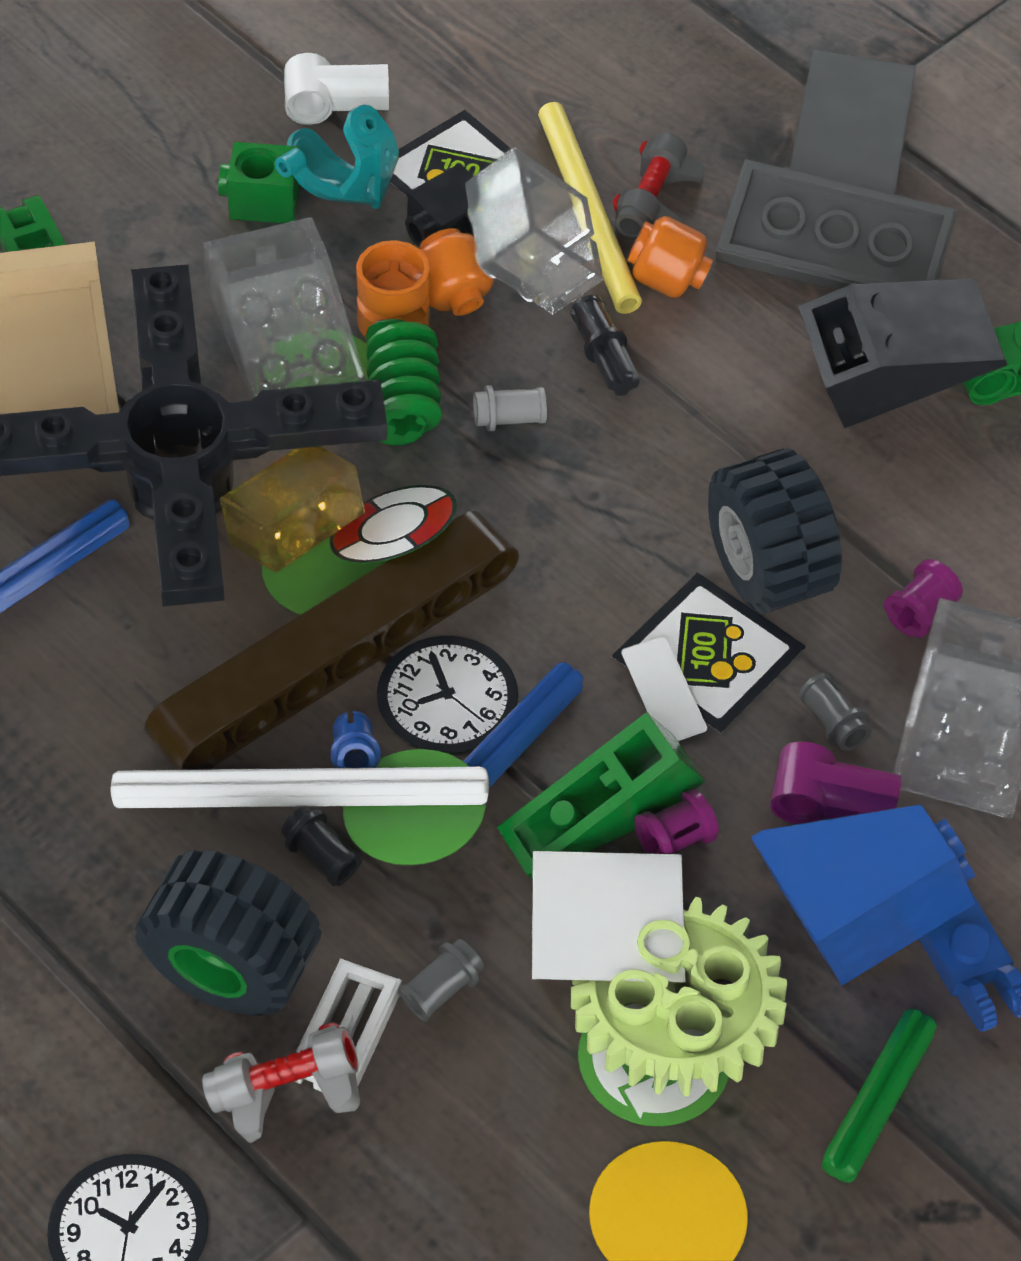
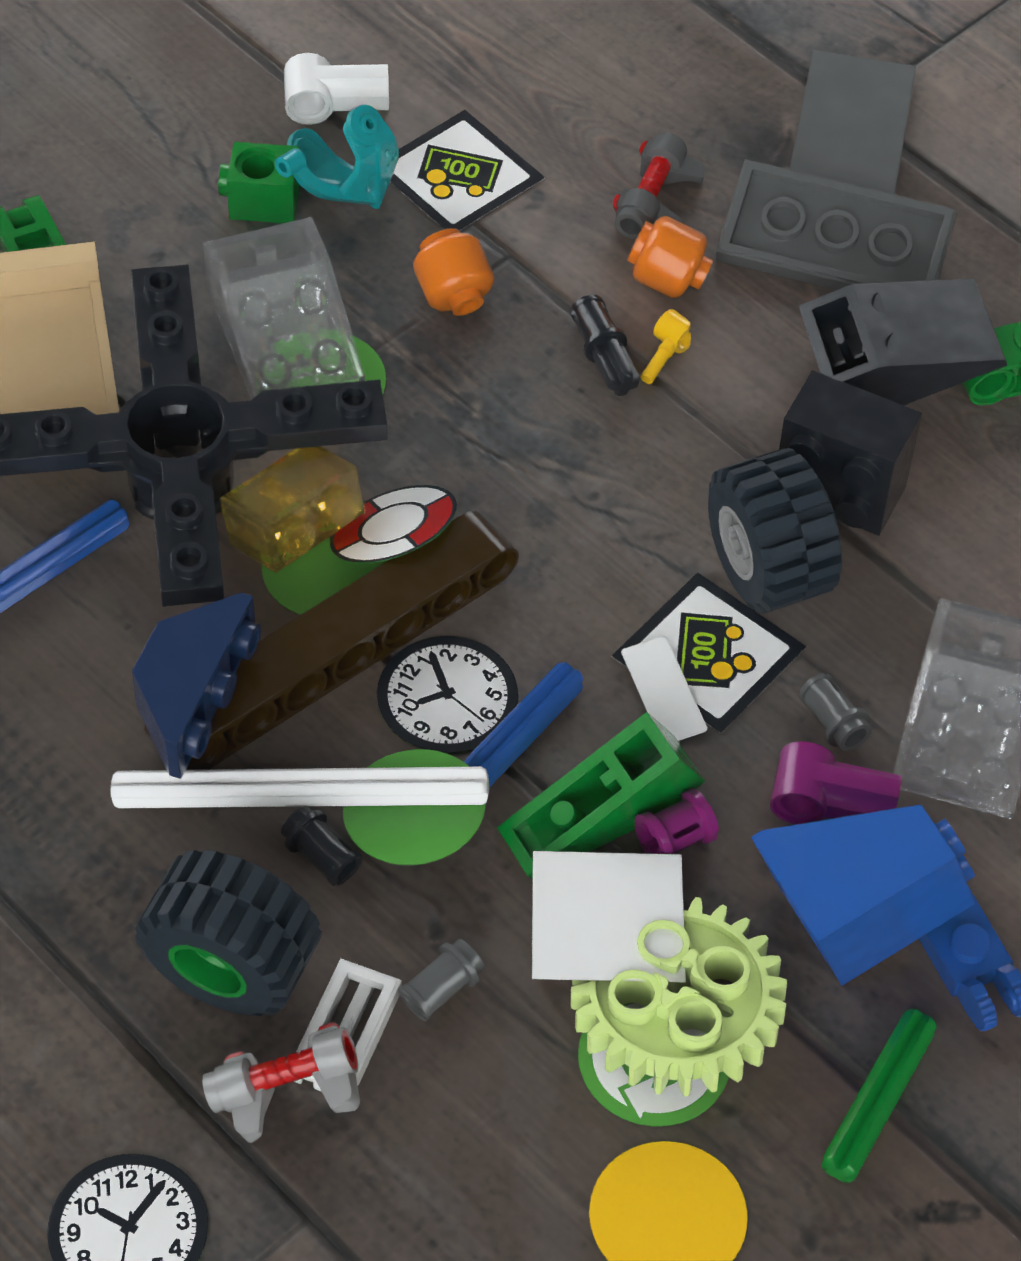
blue pin [330,711,381,768] -> none
orange wheel [356,240,430,338] -> none
green piece [365,319,442,446] -> none
black brick [405,163,494,246] -> none
clear piece [465,147,604,315] -> none
light grey pin [473,385,547,431] -> none
light yellow piece [538,102,642,314] -> none
magenta bush [884,559,963,638] -> none
none -> dark blue slope [132,592,261,779]
none -> yellow hand [640,309,691,384]
none -> black brick [779,370,922,536]

